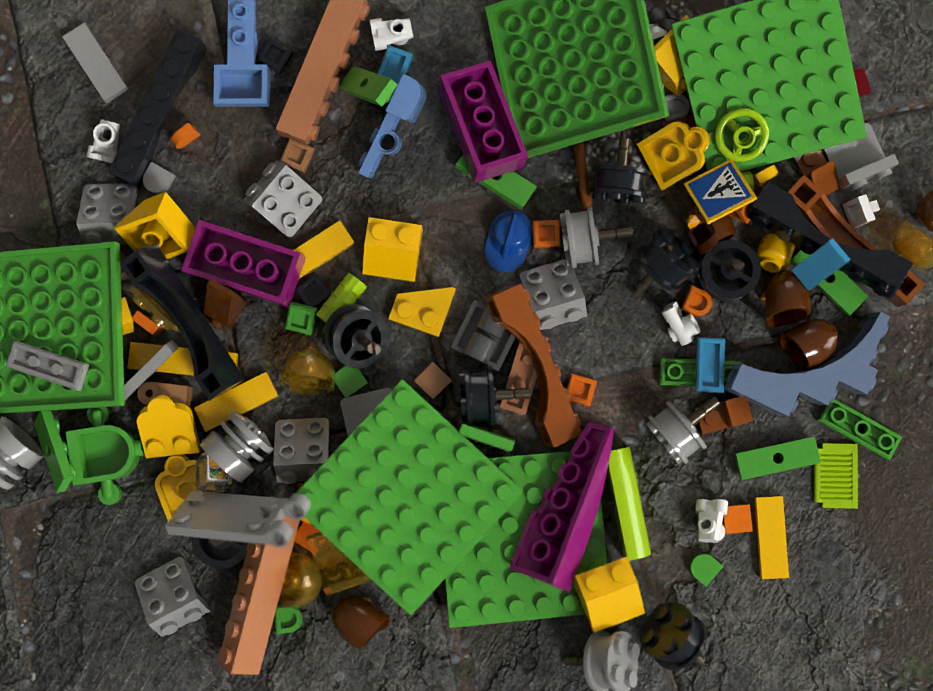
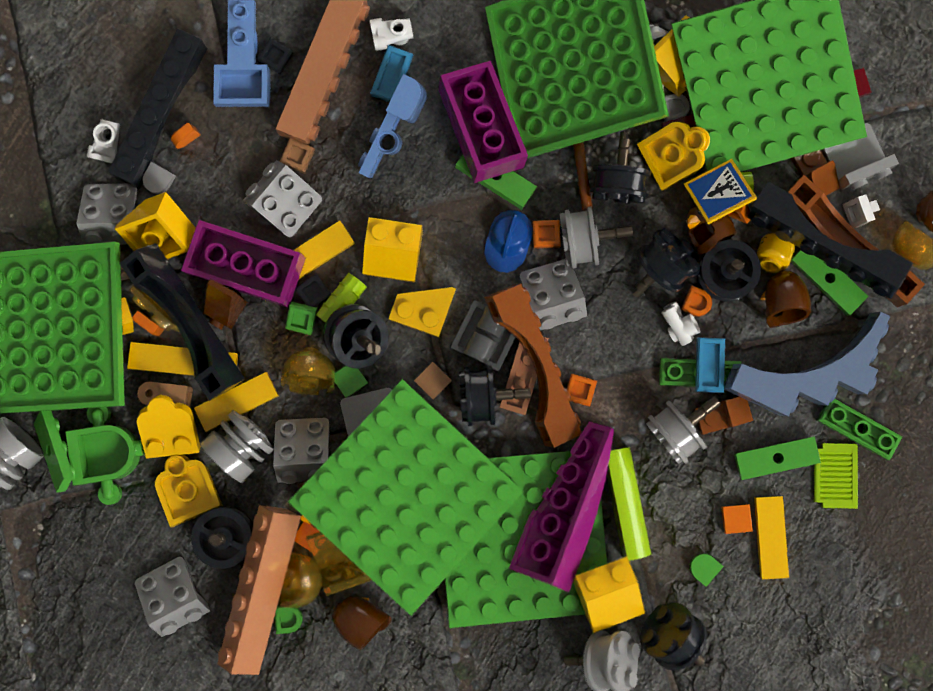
light grey tile [6,341,89,391] -> none
light grey tile [62,23,129,103] -> none
light grey tile [116,340,178,407] -> none
light grey hinge [165,491,311,548] -> none
clear brick [196,451,232,493] -> none
bright green tile [338,66,397,106] -> none
bright green tile [459,422,515,452] -> none
white plate [695,499,728,543] -> none
lime piece [715,108,769,162] -> none
yellow tile [753,165,779,189] -> none
reddish brown piece [778,319,838,370] -> none
dark azure tile [792,238,850,291] -> none

